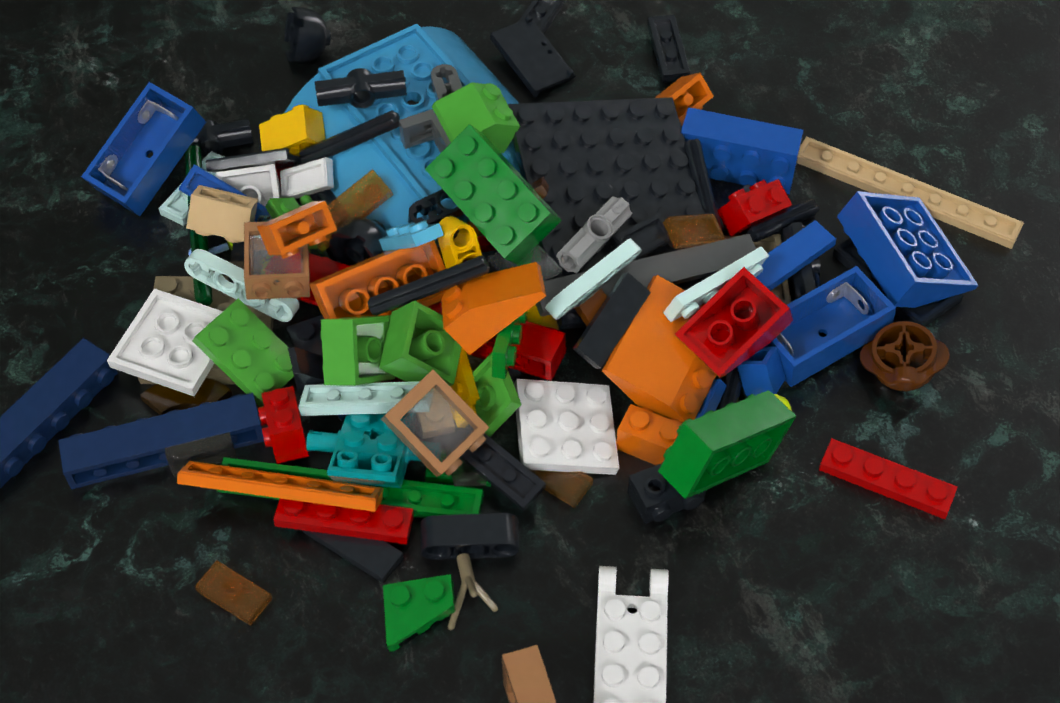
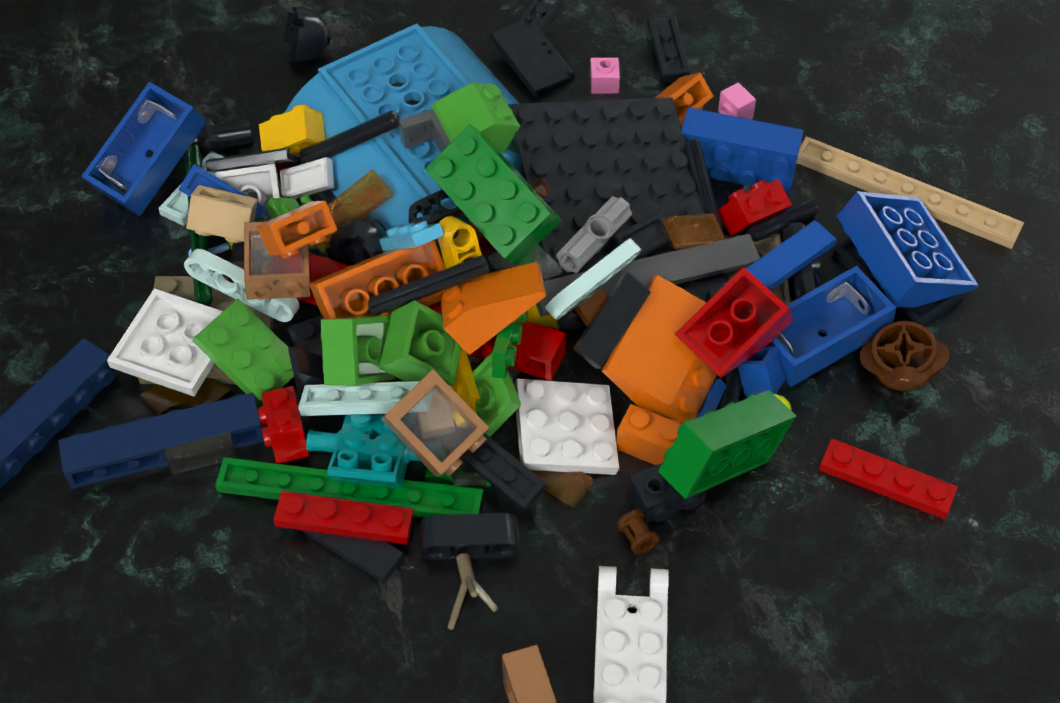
orange tile [177,461,383,512] -> none
clear orange plate [195,560,272,626] -> none
black piece [315,68,407,108] -> none
green wing [383,574,456,652] -> none
dark grey beam [431,64,462,101] -> none
light aqua plate [663,246,769,322] -> none
none -> bright pink plate [590,58,620,94]
none -> reddish brown bush [617,509,659,555]
none -> bright pink plate [718,82,756,120]

